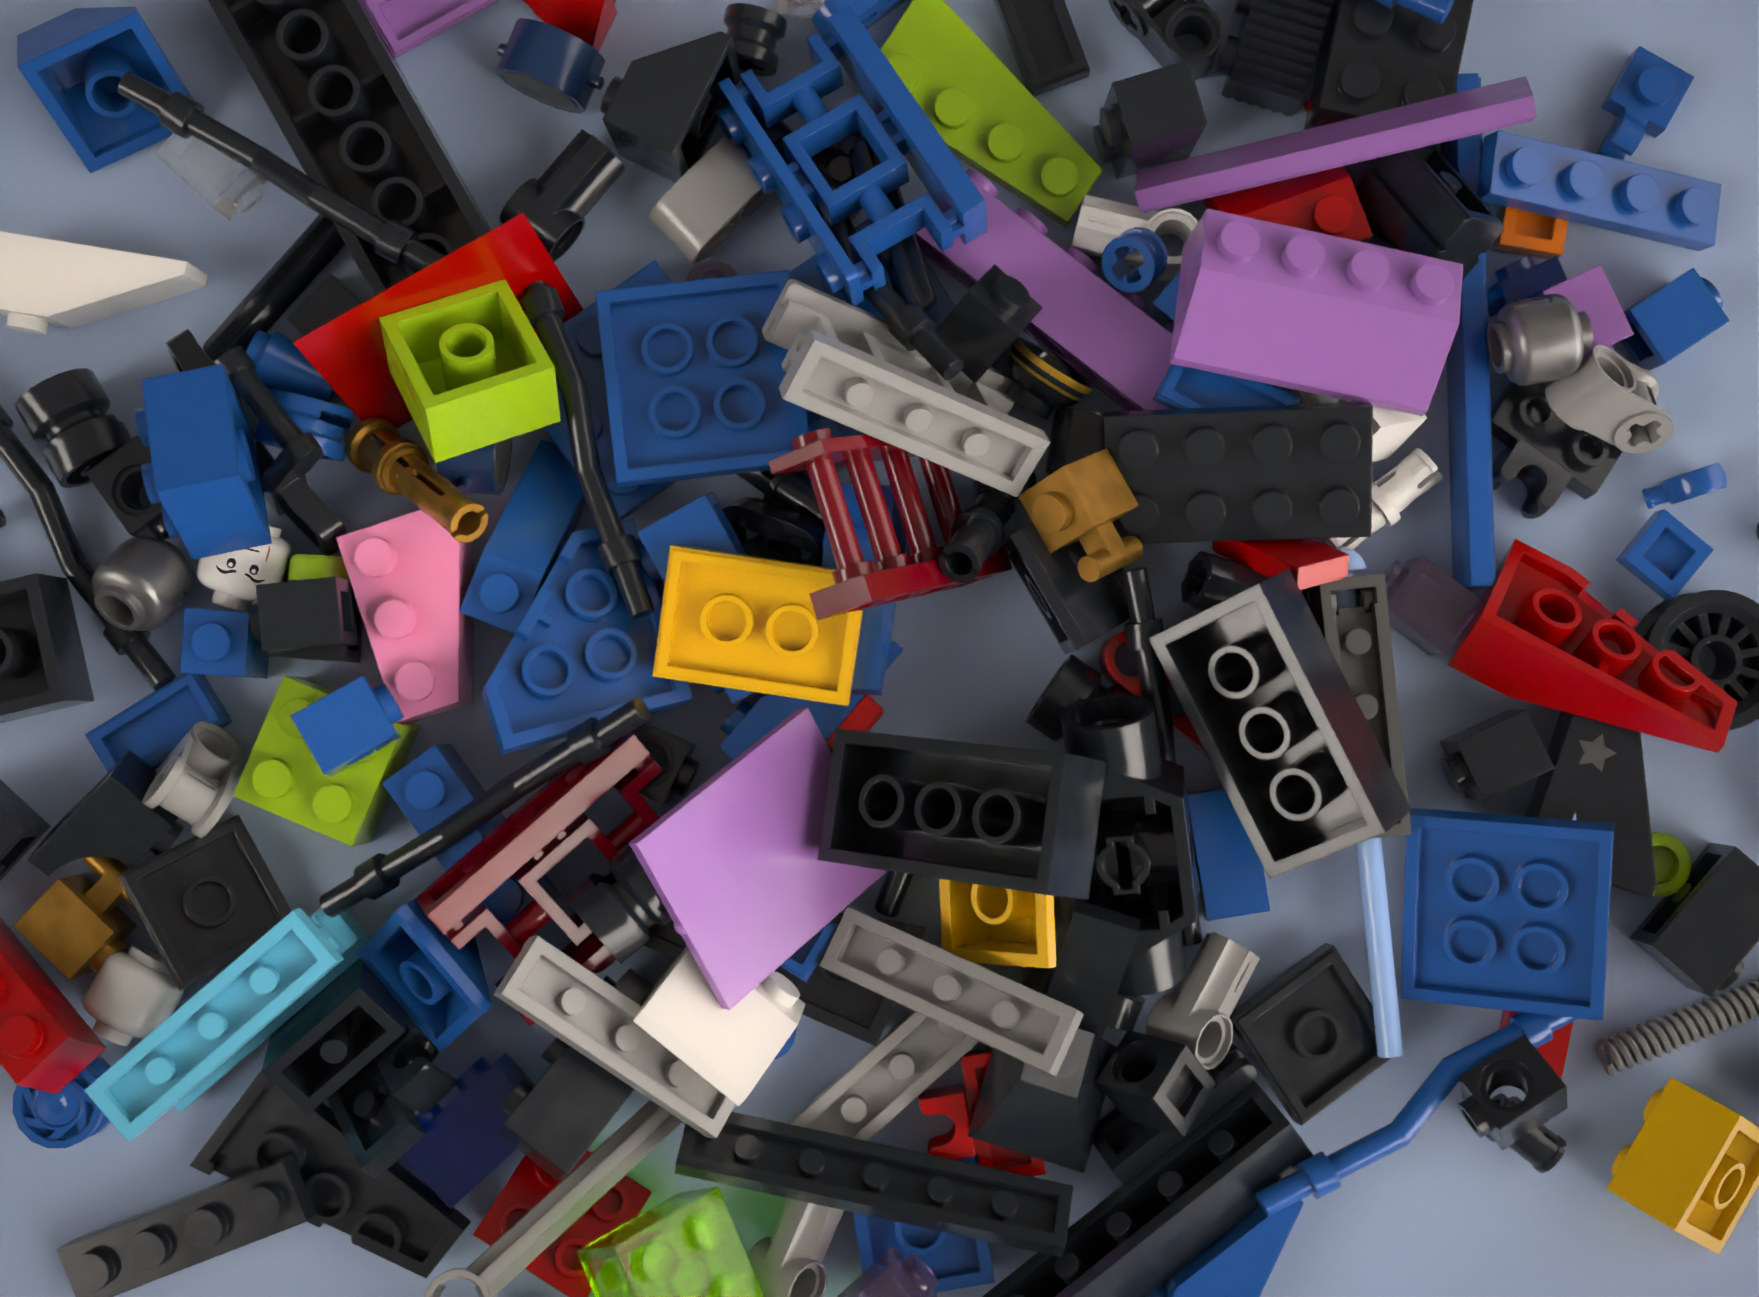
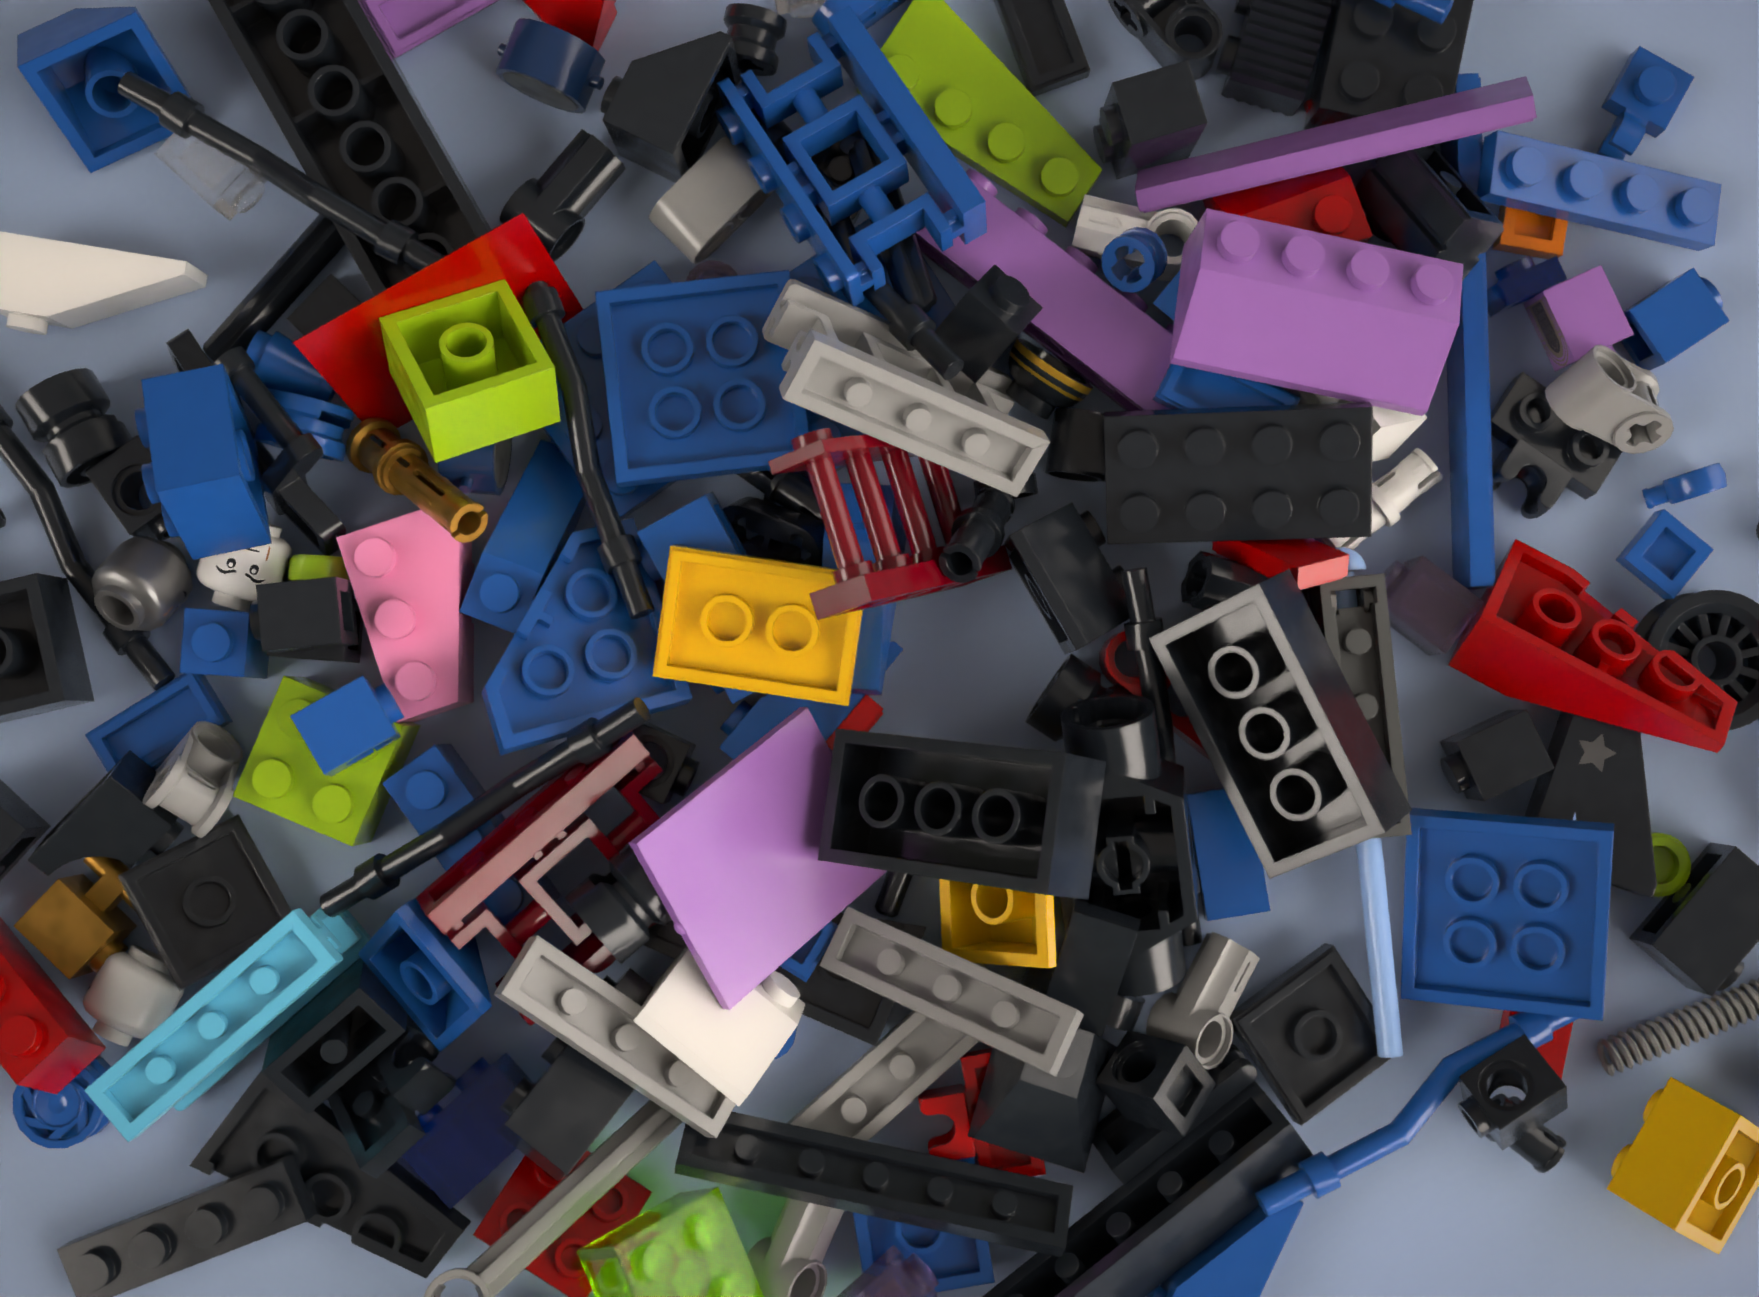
pearl gold brick [1018,448,1143,582] -> none
flat silver head [1487,293,1593,386] -> none

